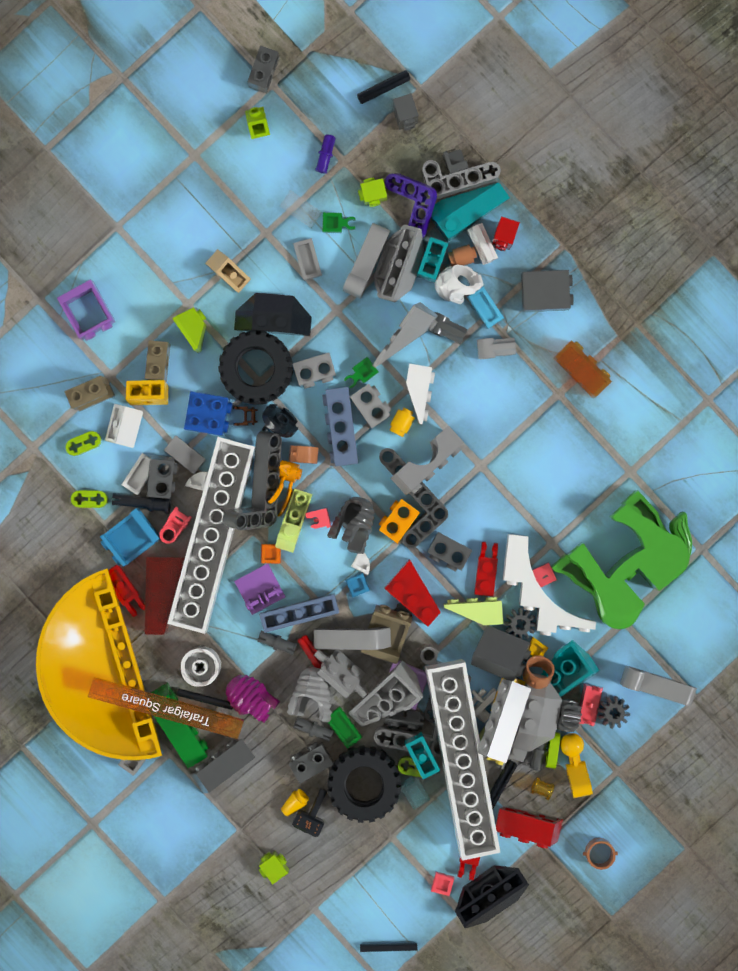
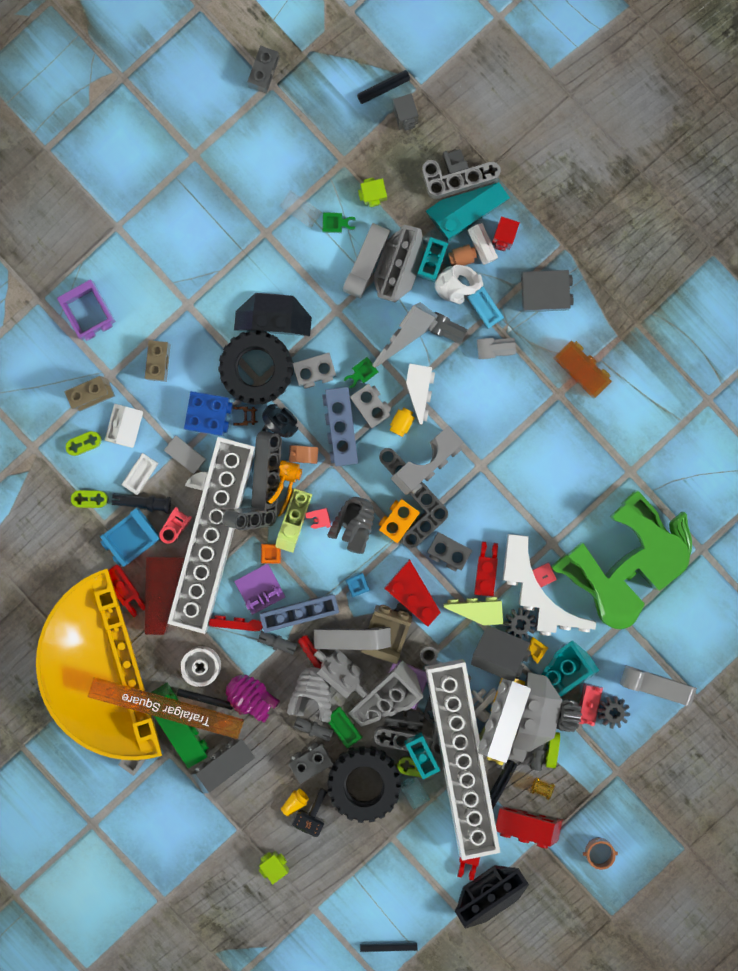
yellow brick [126,380,169,405] -> none
dark grey brick [146,455,177,499] -> none
lime slope [172,307,206,354] -> none
tan slope [205,249,251,293] -> none
lime brick [245,107,270,139] -> none
light grey tile [293,238,322,281] -> none
dark purple axle [315,134,336,174] -> none
white tile [351,553,370,575] -> none
dark purple beam [385,173,437,238] -> none
coral tile [431,872,454,896] -> none
nougat piece [523,656,555,689] -> none
yellow beam [560,733,593,798] -> none
none -> red hinge [209,615,263,632]

